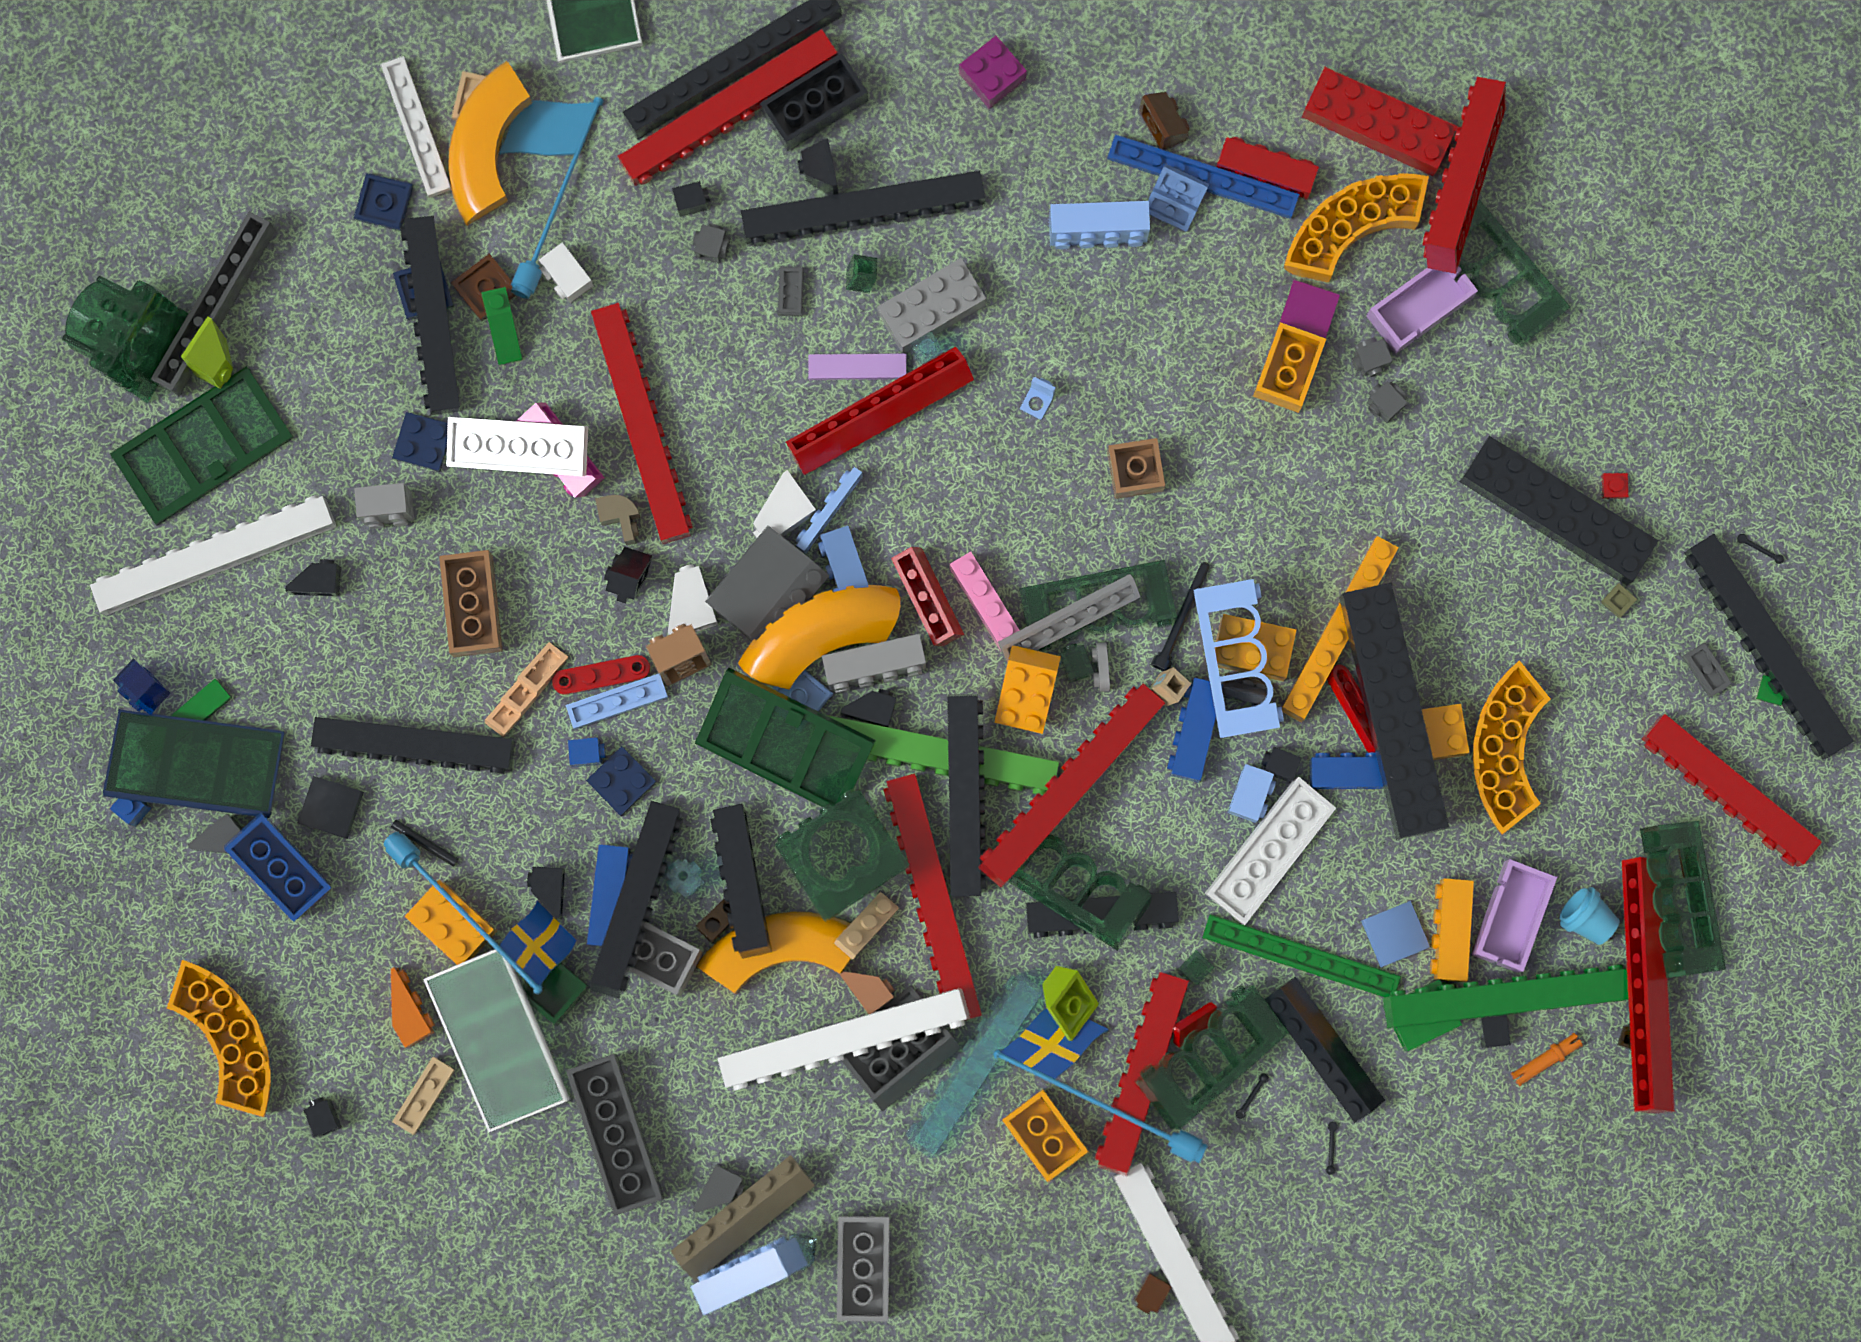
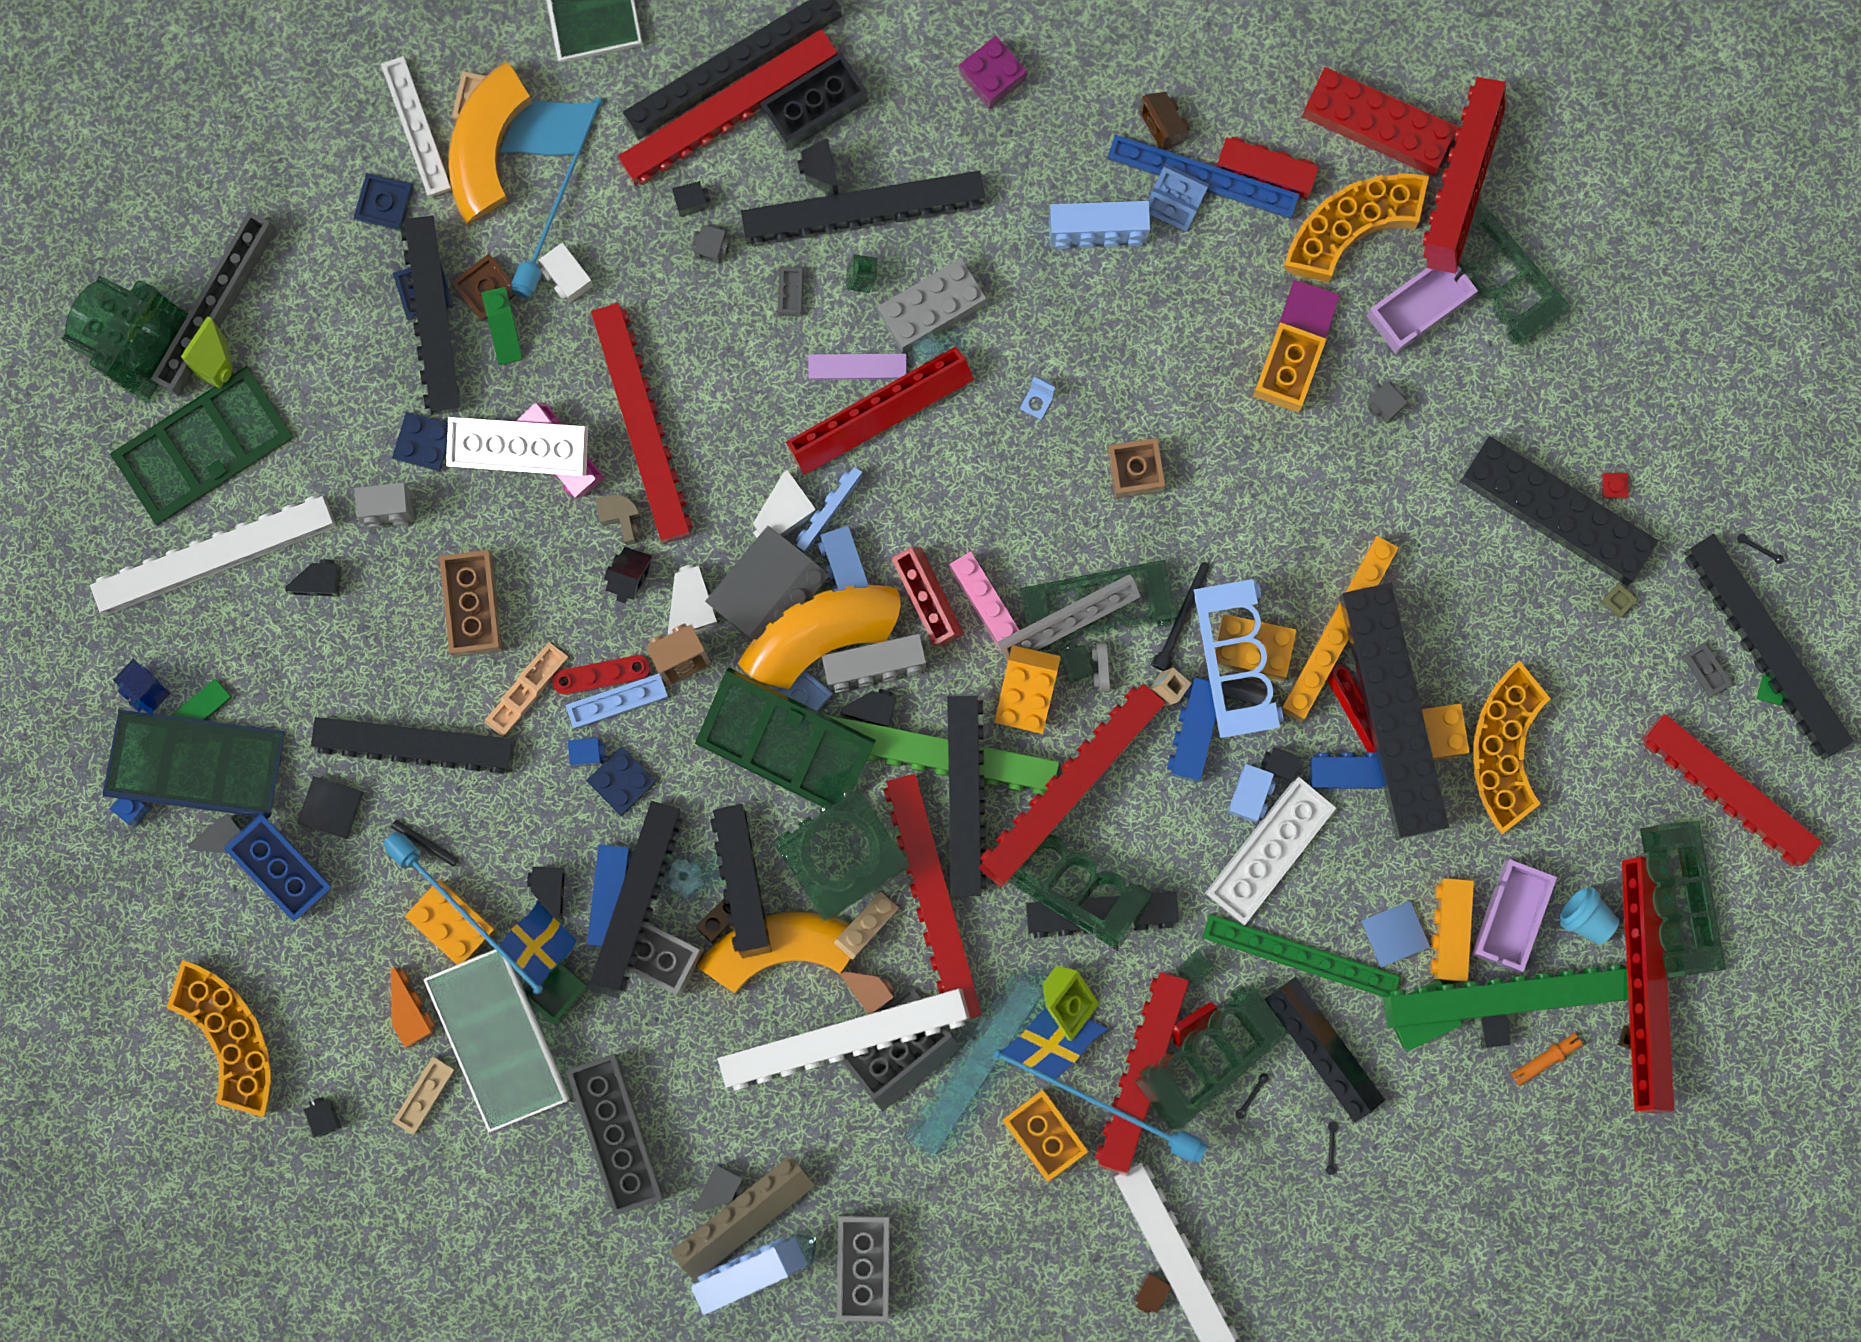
dark grey brick [1352,337,1393,377] -> none

